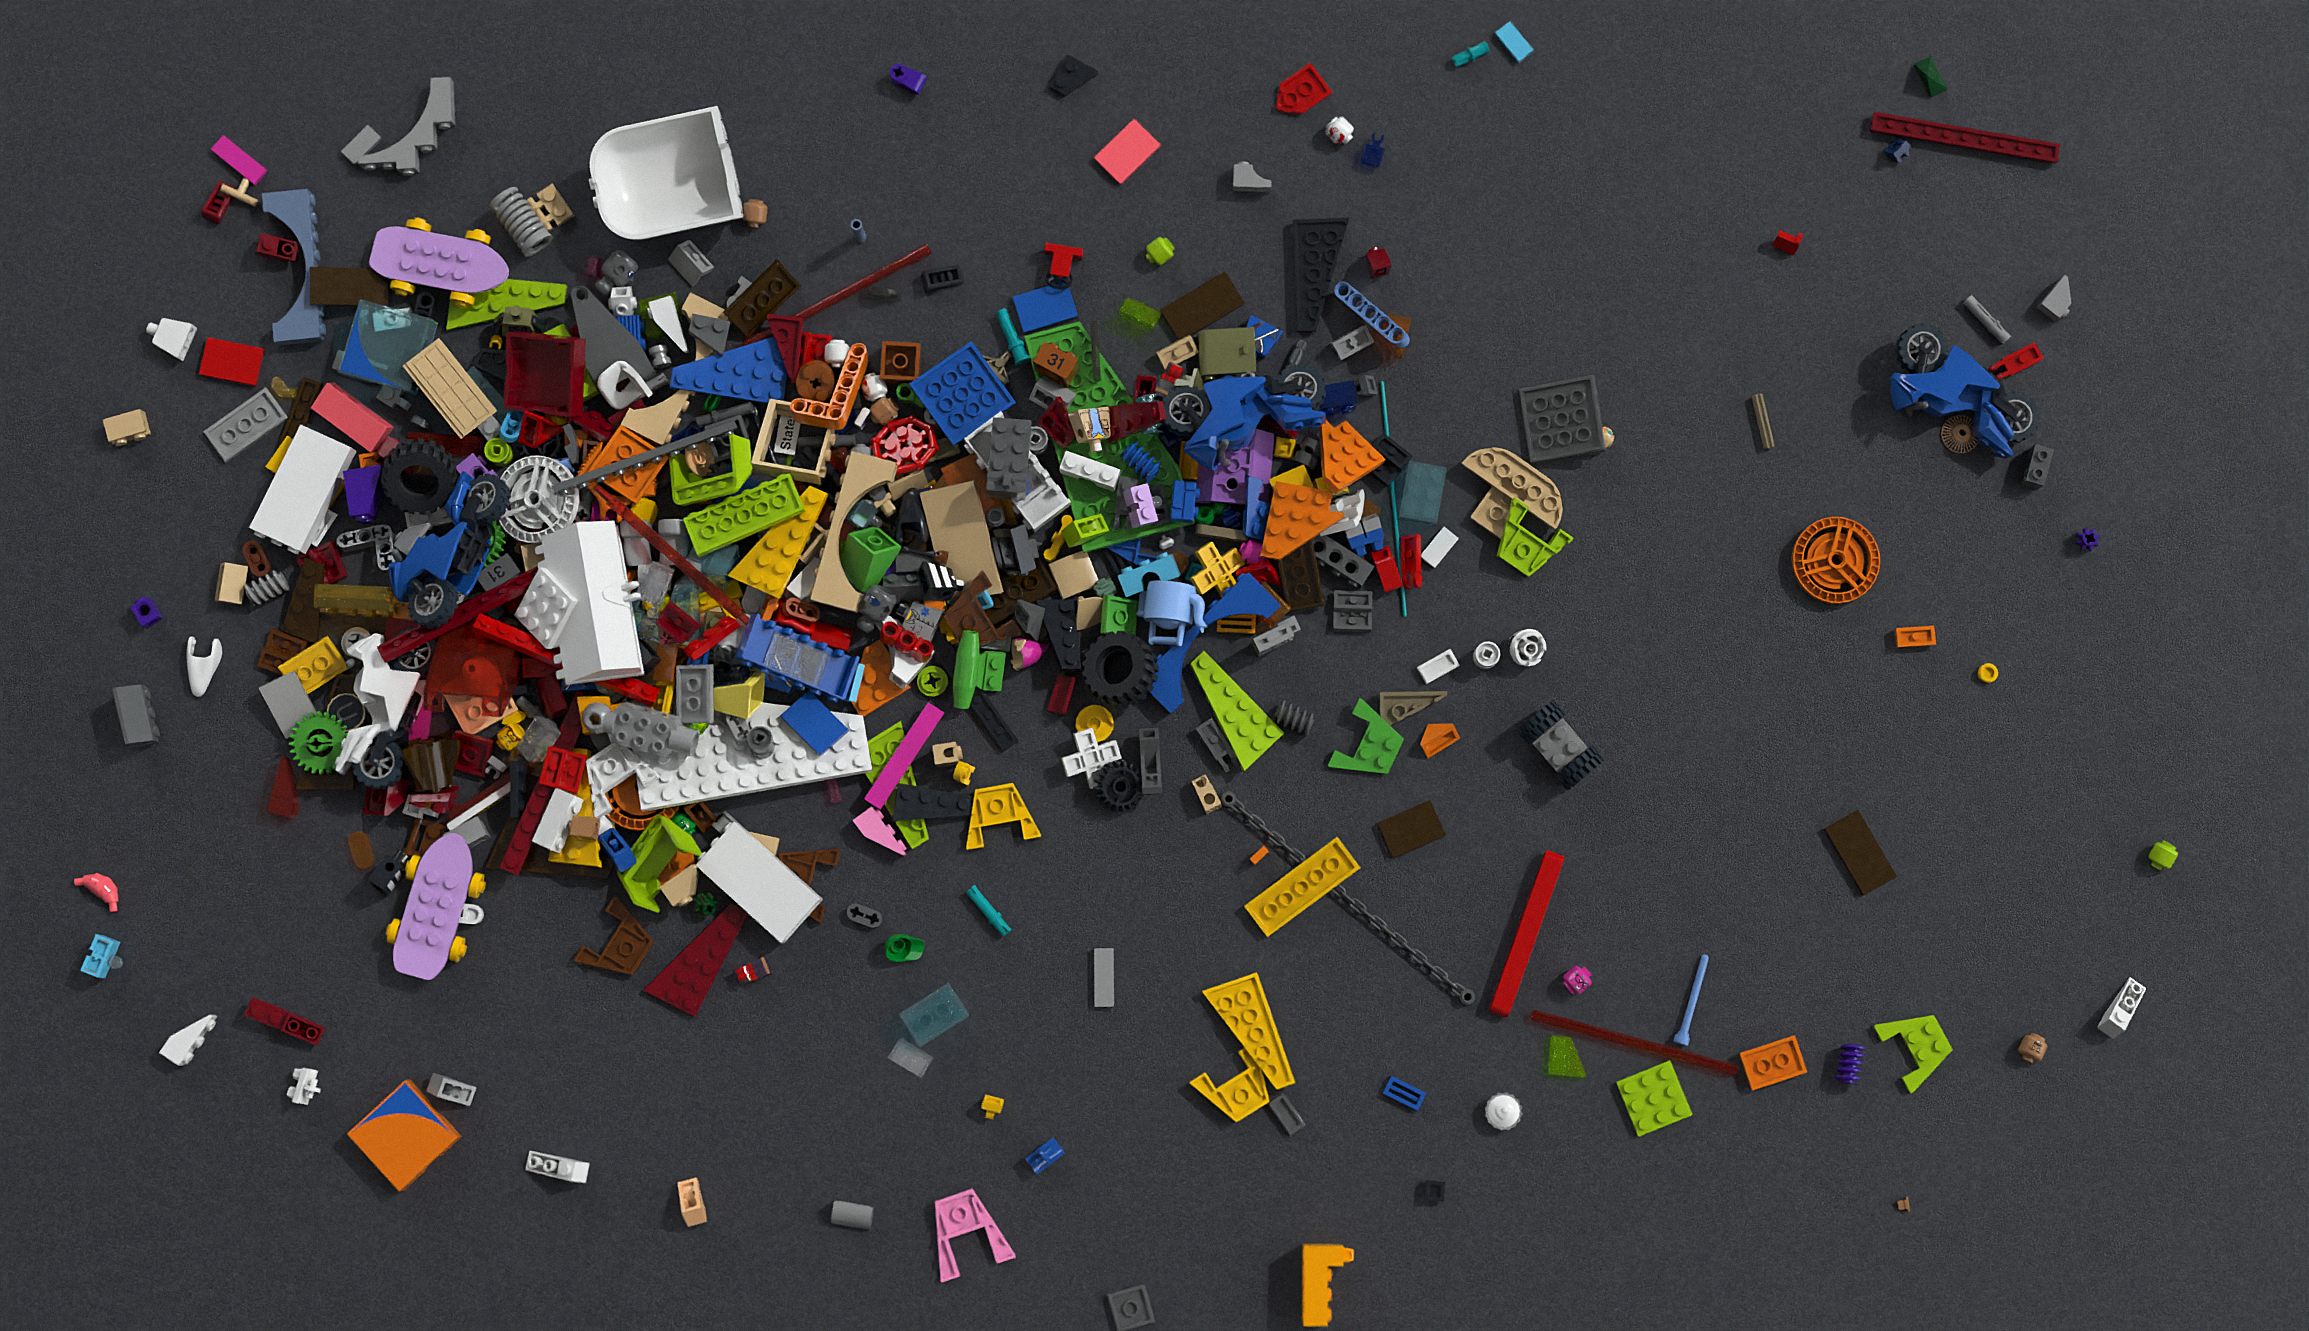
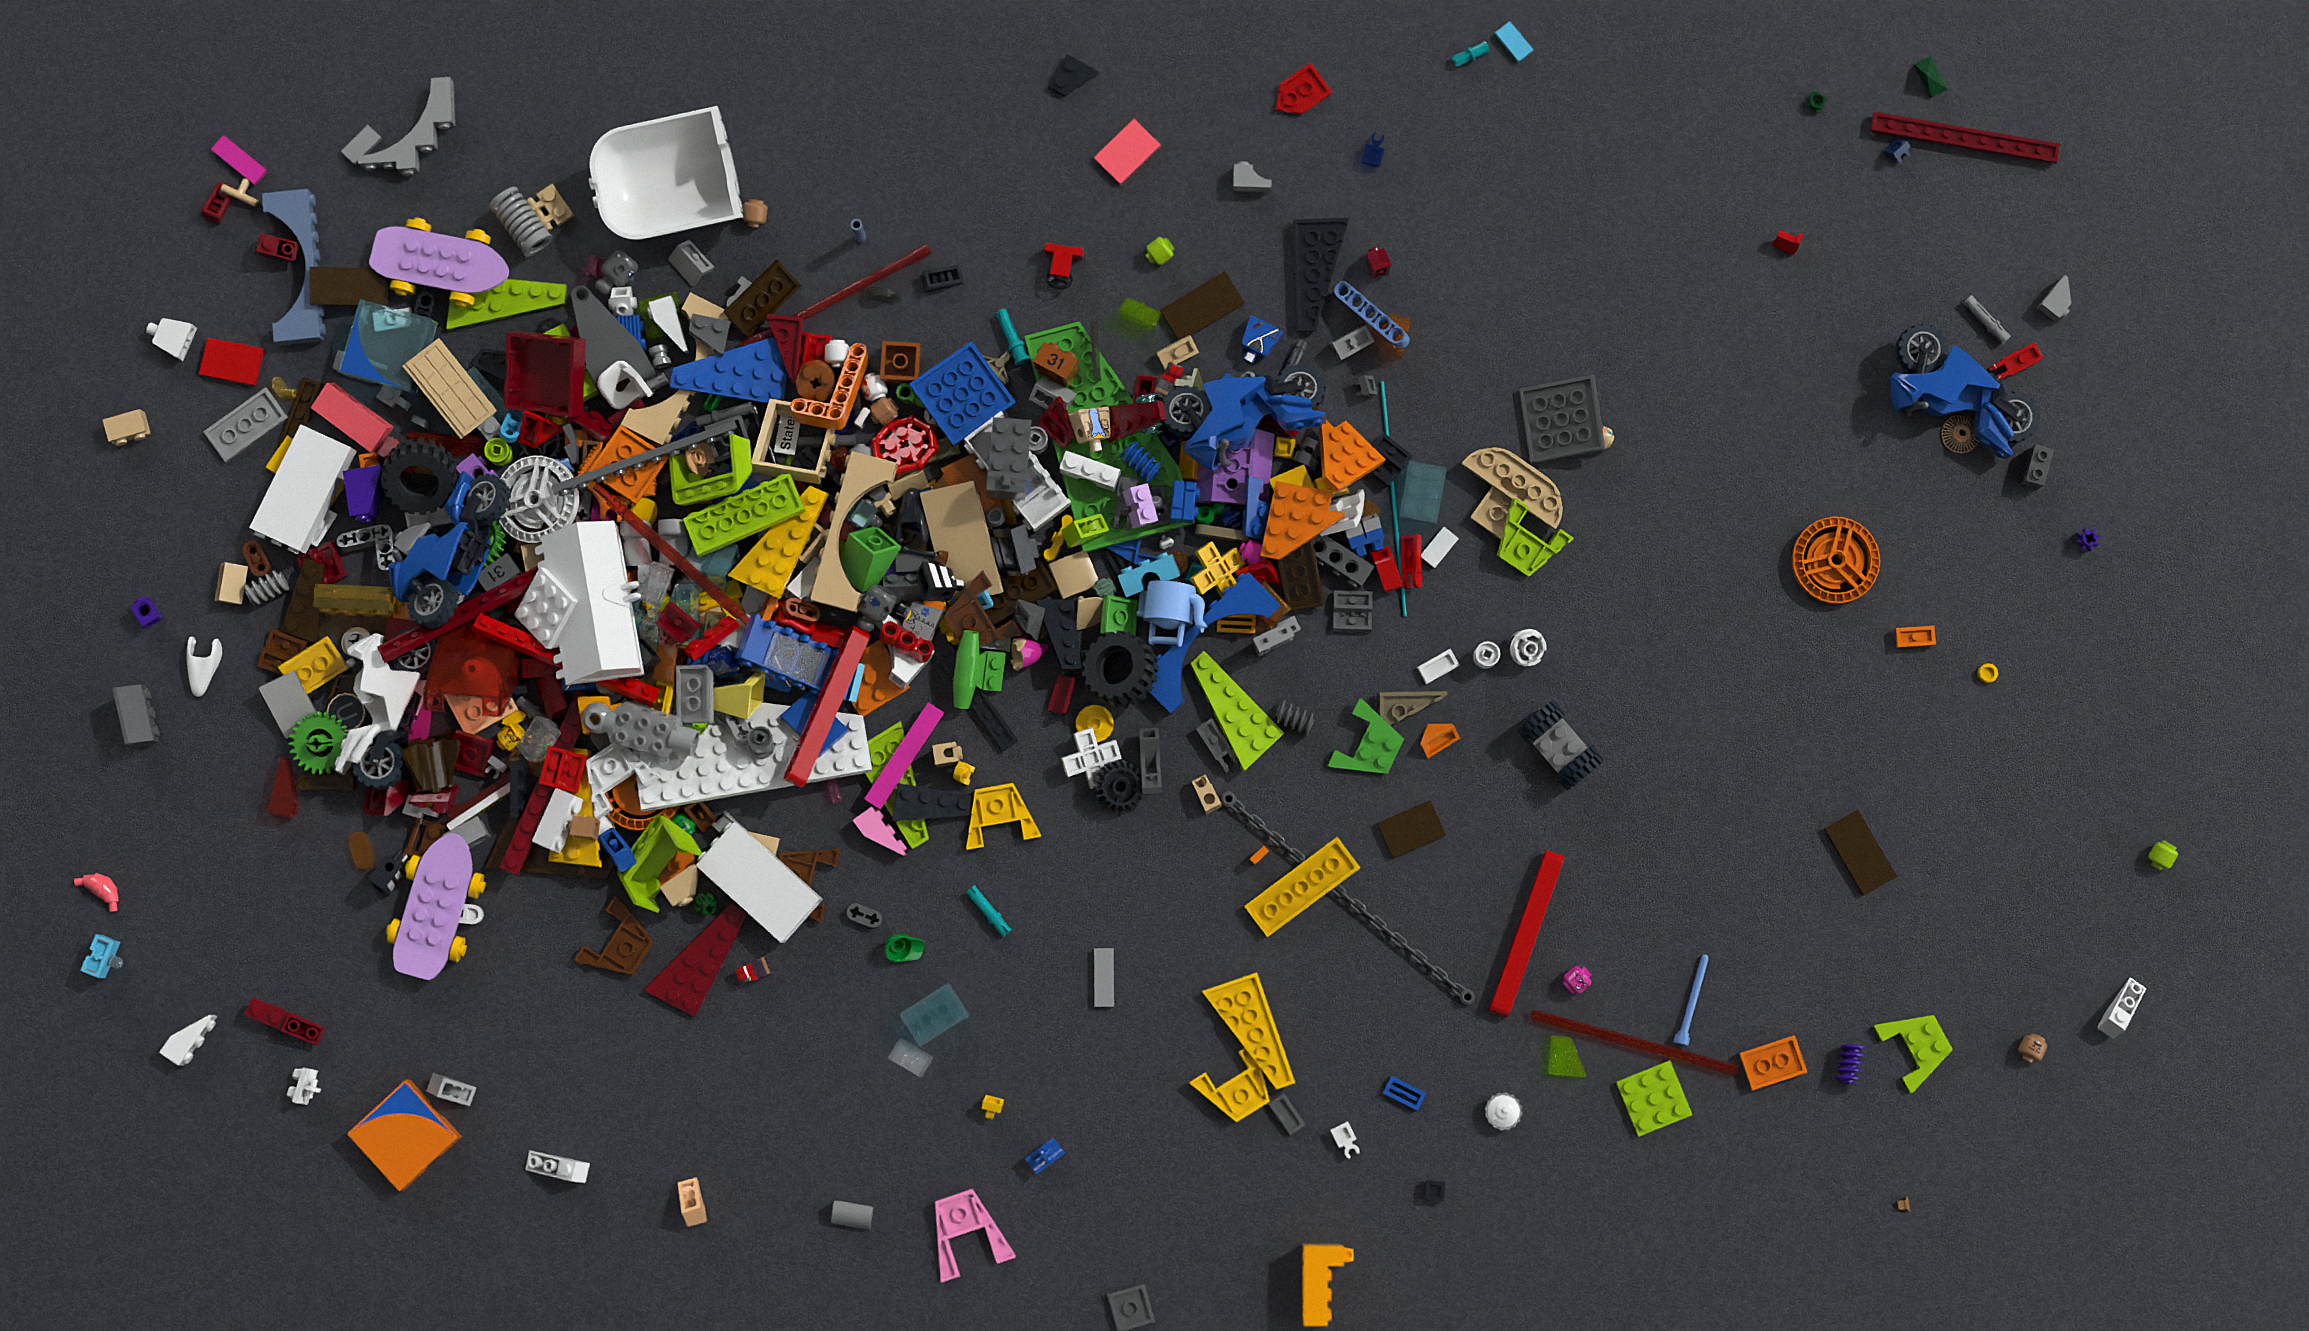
torso [490,306,546,349] -> none
dark purple piece [890,64,927,95] -> none
lime gear [917,666,948,697] -> none
blue tile [1013,283,1078,334] -> none
olive door [1198,327,1256,382] -> none
clear blue piece [1317,380,1358,417] -> none
white head [1326,117,1354,145] -> none
dark tan axle [1752,394,1774,449] -> none
none -> clear blue brick [707,646,738,679]
none -> beam [783,625,870,788]
none -> white plate [1330,1121,1360,1159]
none -> dark green plate [1805,91,1827,113]

